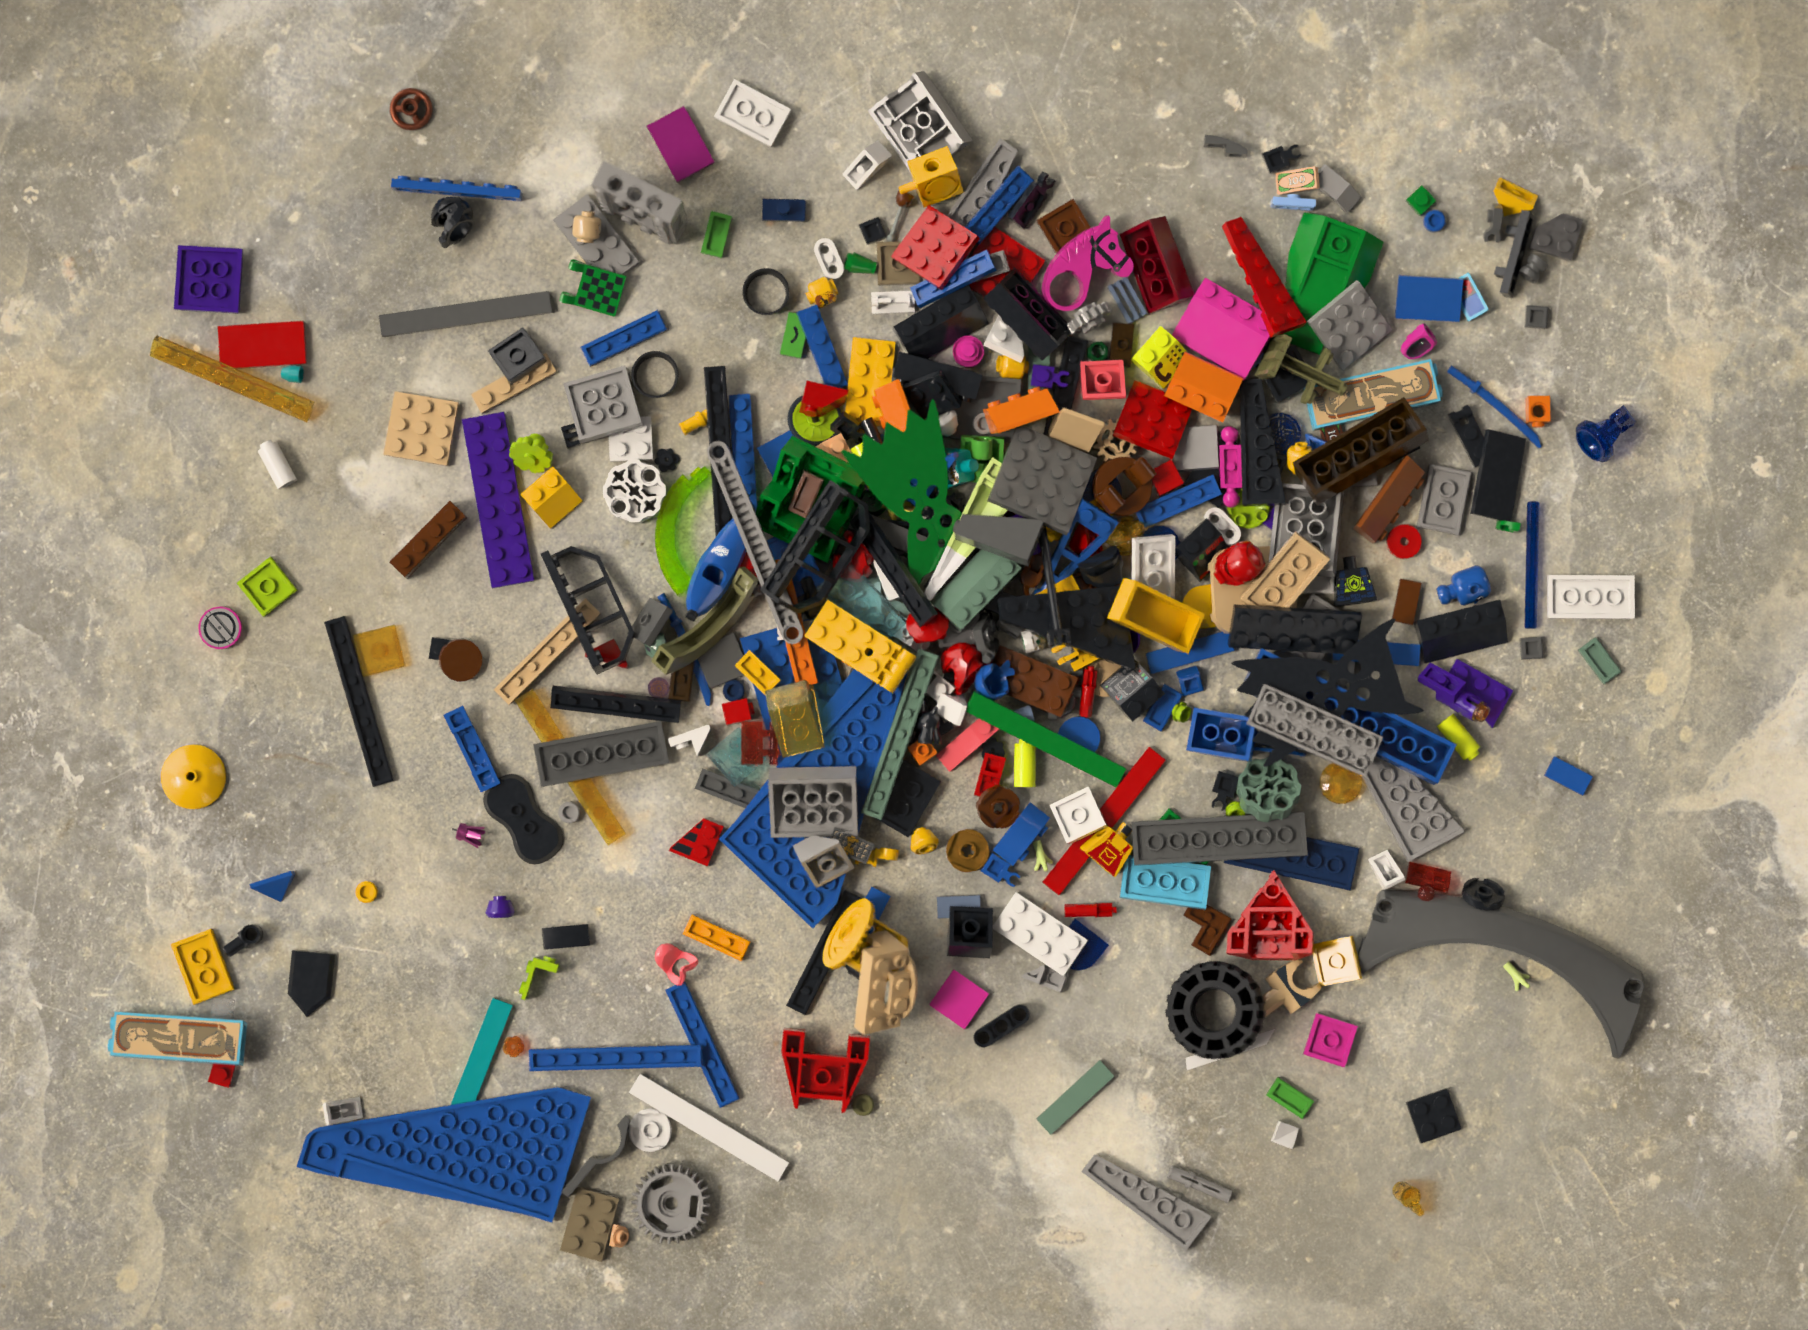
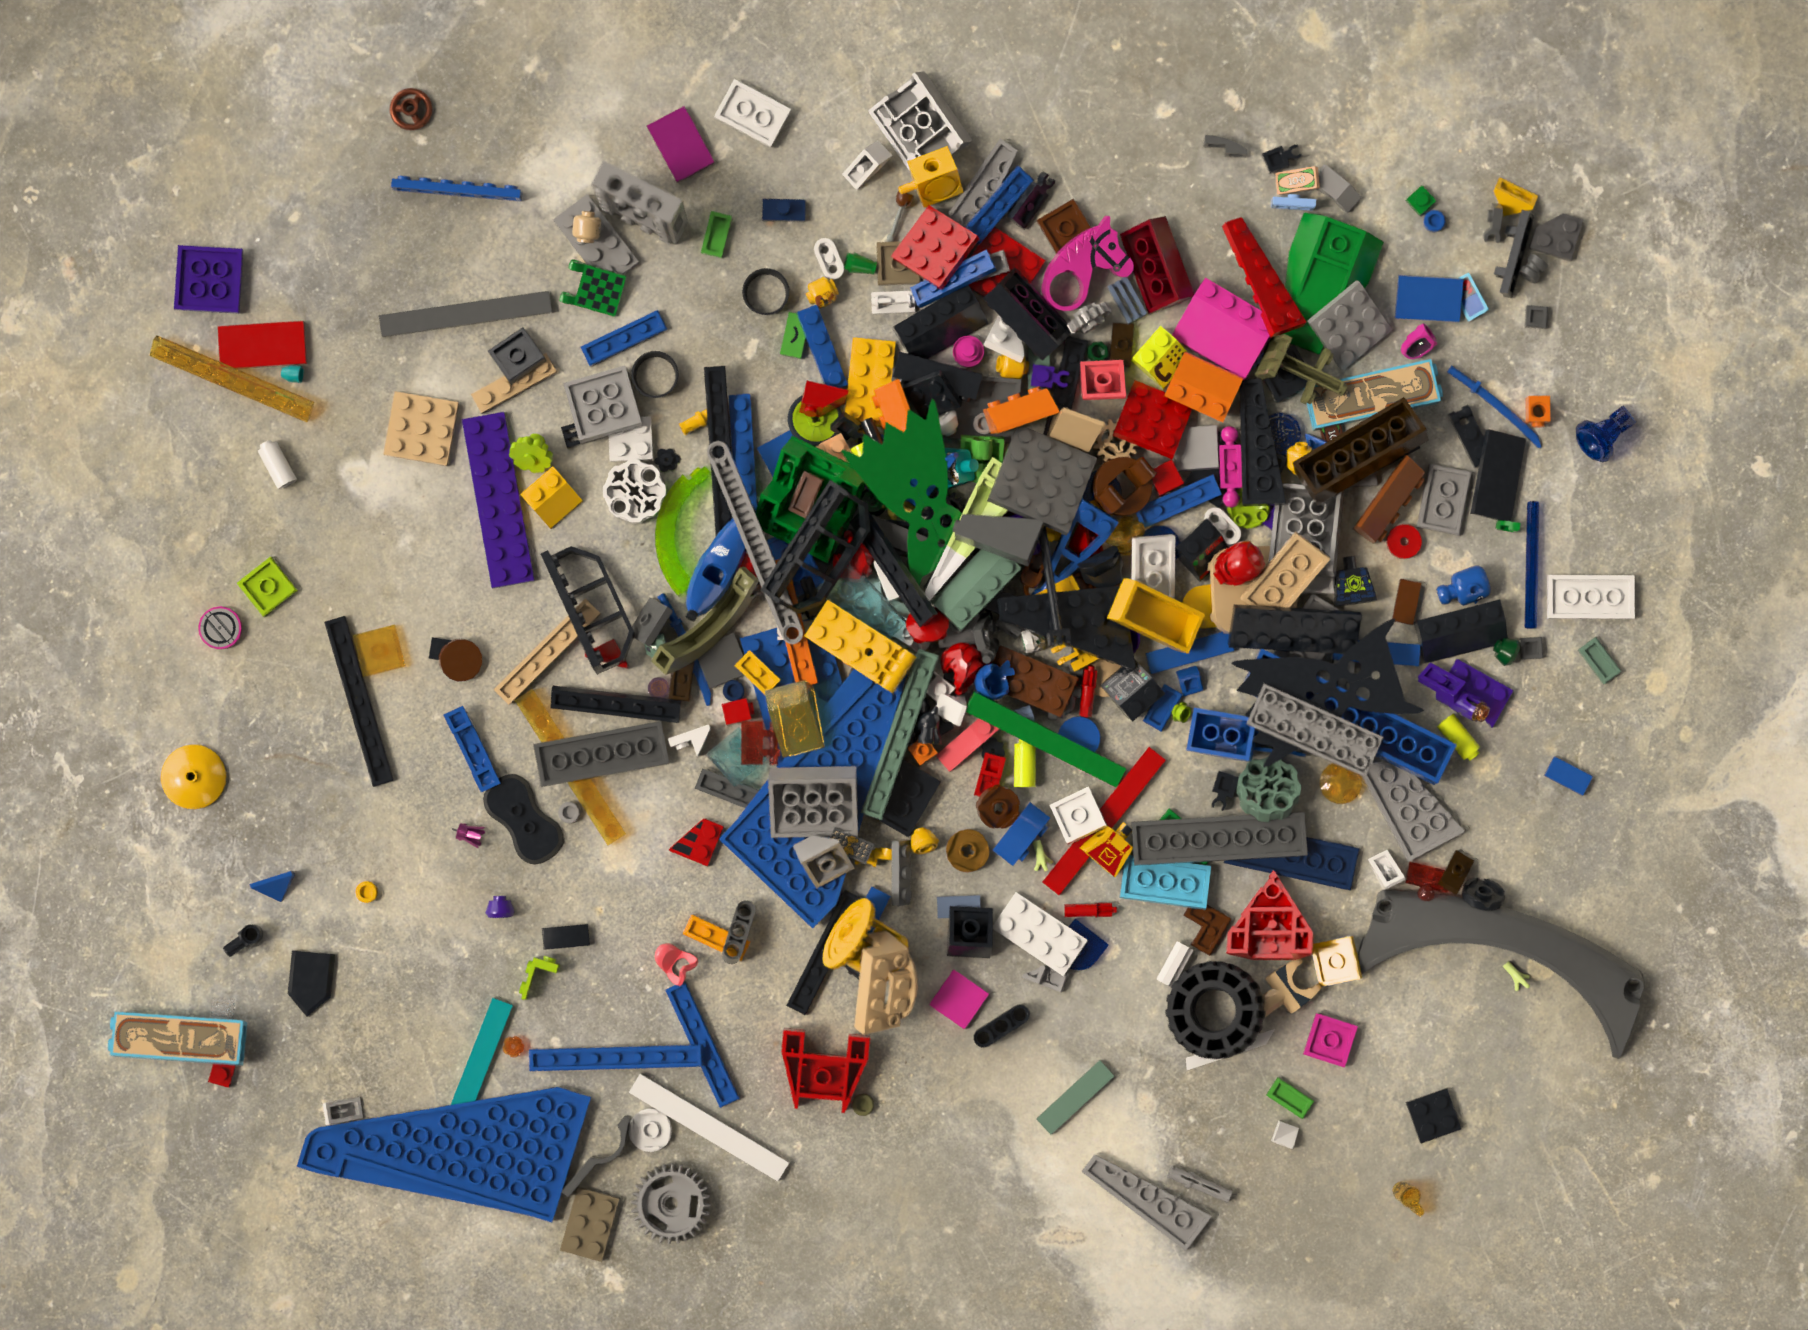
yellow tile [171,929,235,1005] -> none
reddish brown brick [389,501,467,579] -> none
black helmet [431,197,474,248] -> none
light nougat plate [609,1224,629,1248] -> none
black tile [859,216,887,245] -> none
blue plate [980,853,1020,887] -> none
lime plate [1225,801,1245,816] -> none
none -> dark grey beam [722,900,756,964]
none -> dark grey plate [892,839,912,906]
none -> white axle [1157,941,1193,987]
none -> dark brown plate [1438,850,1474,895]
none -> dark green cone [1493,638,1520,666]

